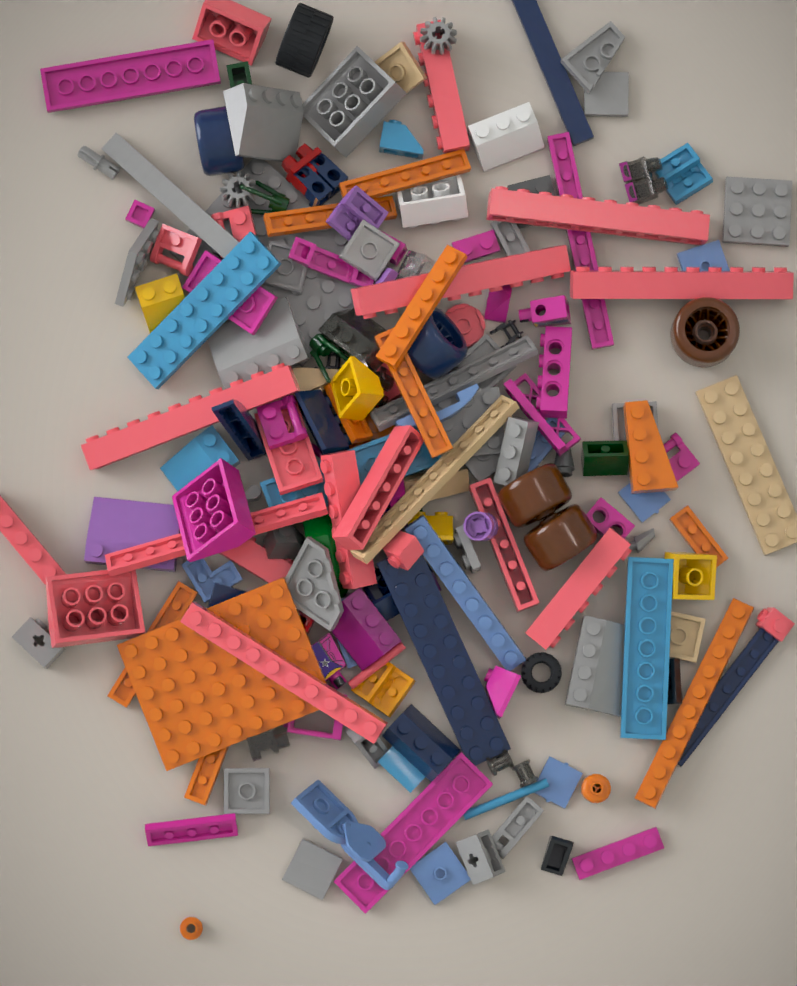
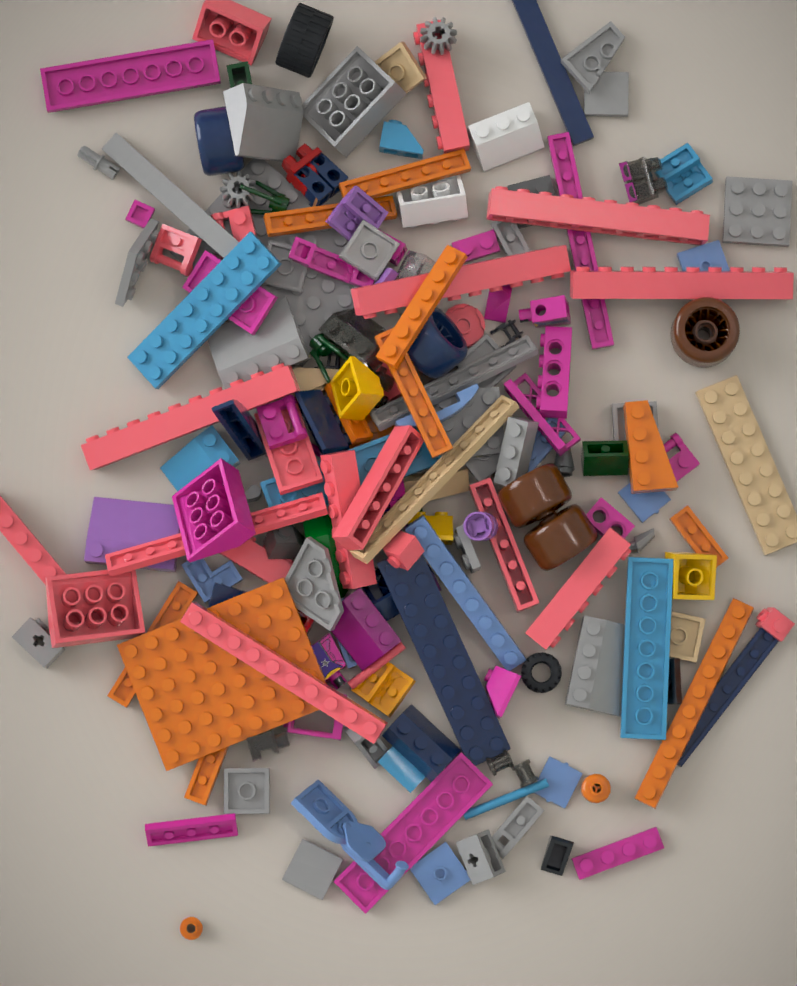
yellow slope [135,273,185,333] -> none

